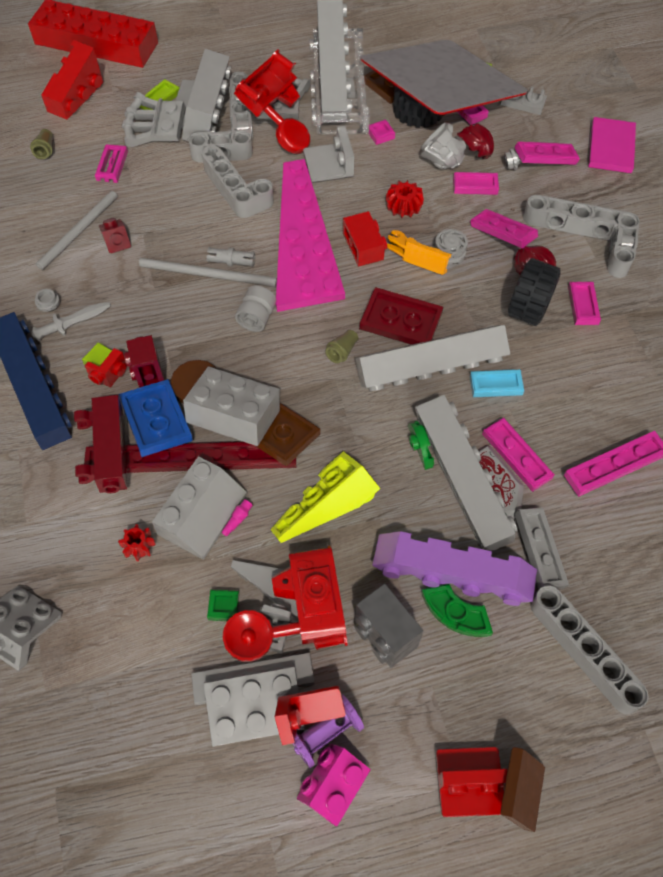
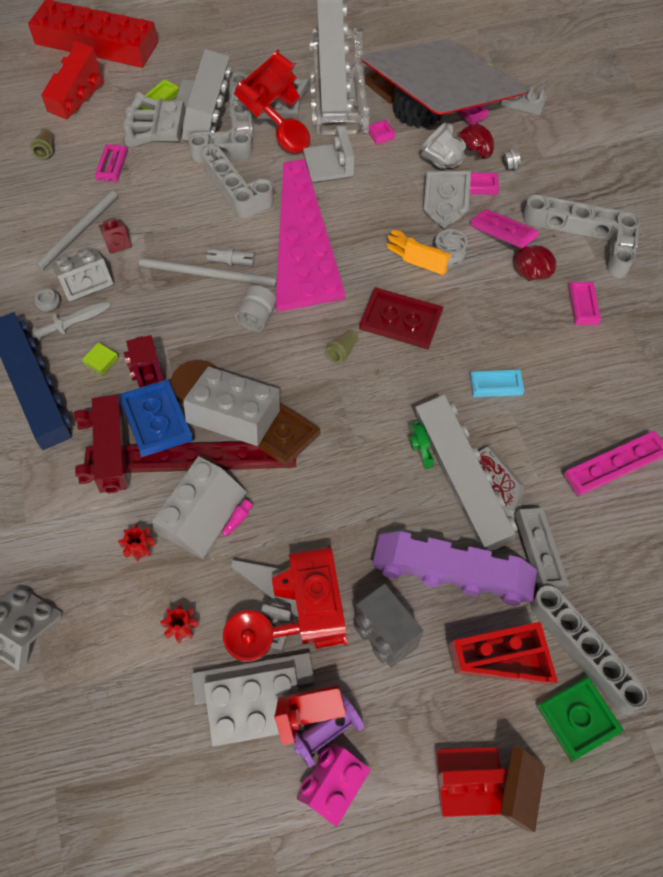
red bracket [84,348,127,388] -> none
green tile [207,590,240,621] -> none
neon yellow wedge [271,451,380,543] -> none
red brick [343,211,387,267] -> none
light grey brick [355,325,510,391] -> none
red gear [386,180,424,218] -> none
green tile [421,584,493,637] -> none
dark pink tile [482,417,555,492] -> none
black tyre [508,258,561,326] -> none
dark pink tile [514,141,580,165] -> none
dark pink tile [588,117,636,173] -> none
none -> light grey bracket [51,247,114,302]
none -> red gear [160,604,199,644]
none -> light grey tile [424,171,471,230]
none -> red wedge [448,622,558,685]
none -> green tile [536,676,624,763]

